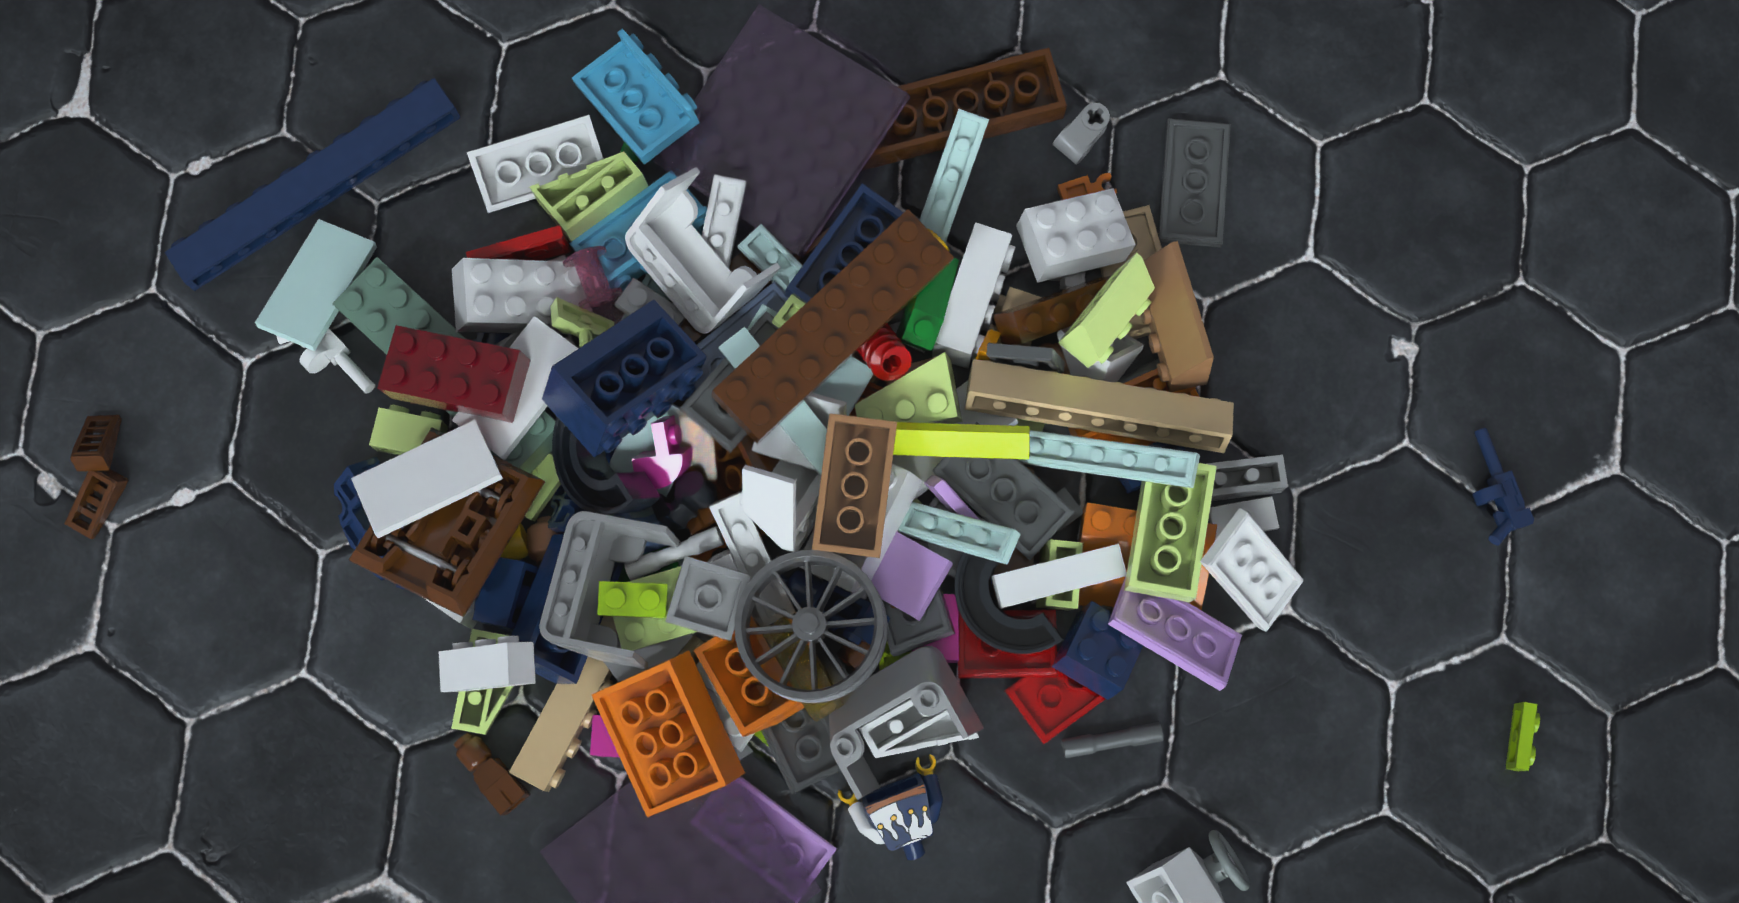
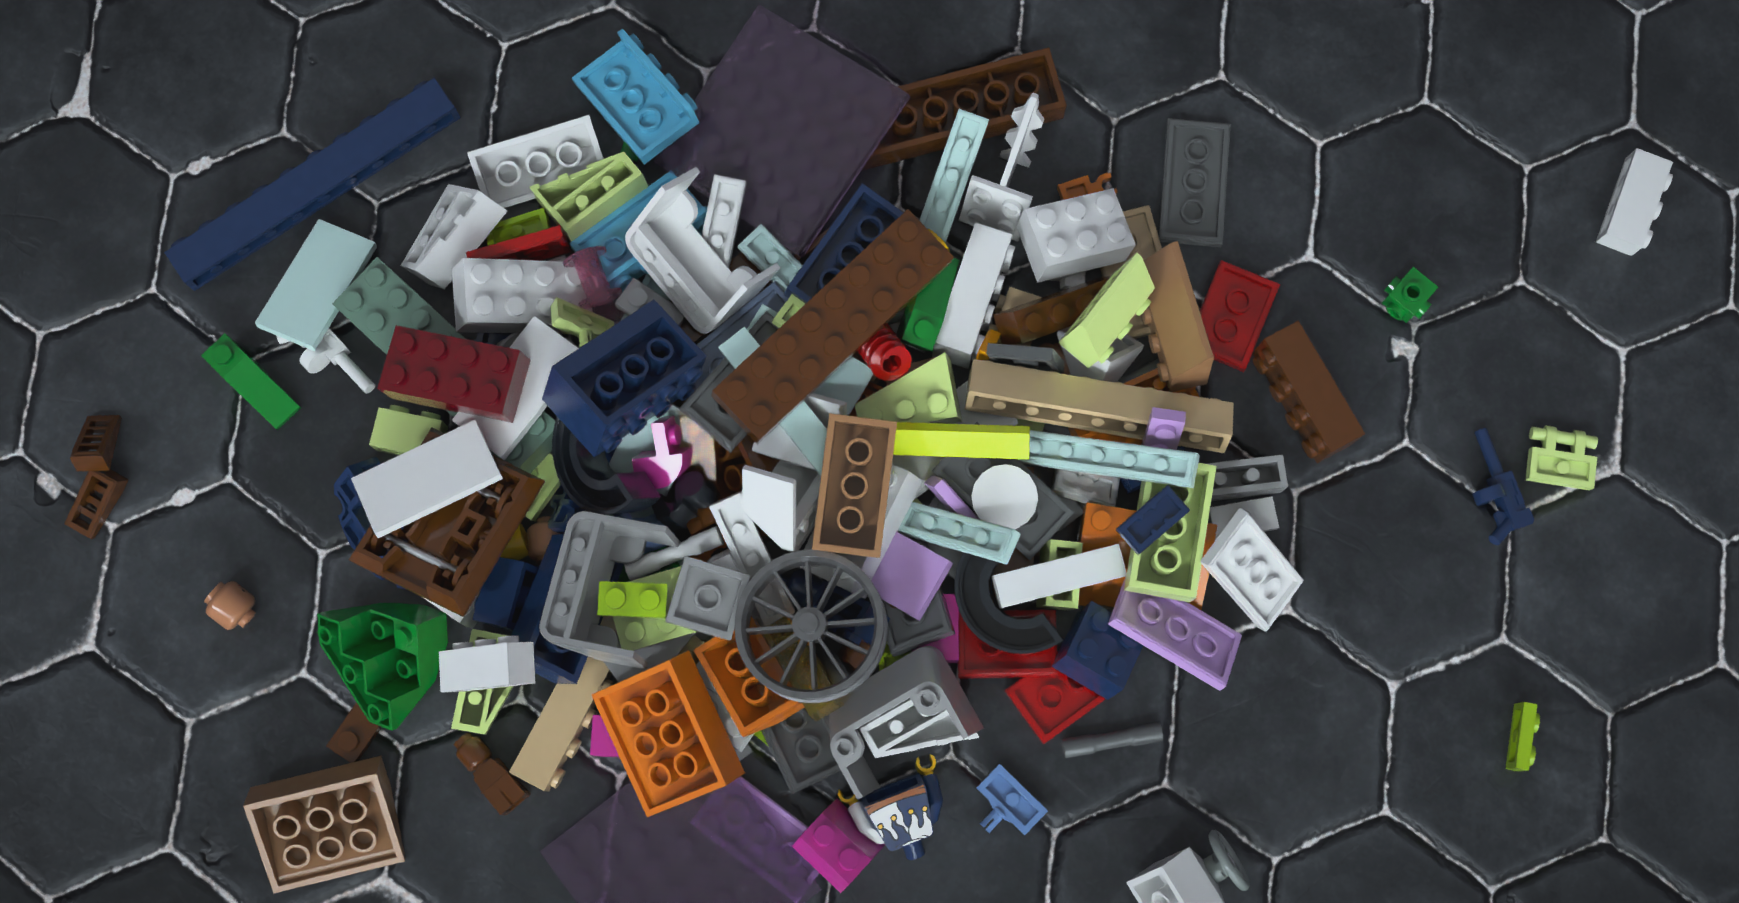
light grey piece [1052,103,1110,165] -> none
none -> green slope [201,333,301,430]
none -> nougat head [204,581,256,630]
none -> medium nougat slope [243,756,406,893]
none -> green brick [317,602,448,731]
none -> reddish brown plate [326,702,382,763]
none -> white wedge [400,184,507,289]
none -> lime plate [486,207,551,246]
none -> dark pink slope [792,799,885,893]
none -> white piece [959,93,1044,241]
none -> white tile [971,464,1038,529]
none -> medium blue plate [976,764,1048,835]
none -> white plate [1051,468,1120,507]
none -> dark blue plate [1116,485,1190,555]
none -> lavender plate [1141,407,1186,450]
none -> red tile [1200,260,1280,372]
none -> reddish brown brick [1253,320,1365,464]
none -> green brick [1382,267,1438,323]
none -> yellowish green plate [1525,425,1598,491]
none -> white brick [1596,148,1673,256]

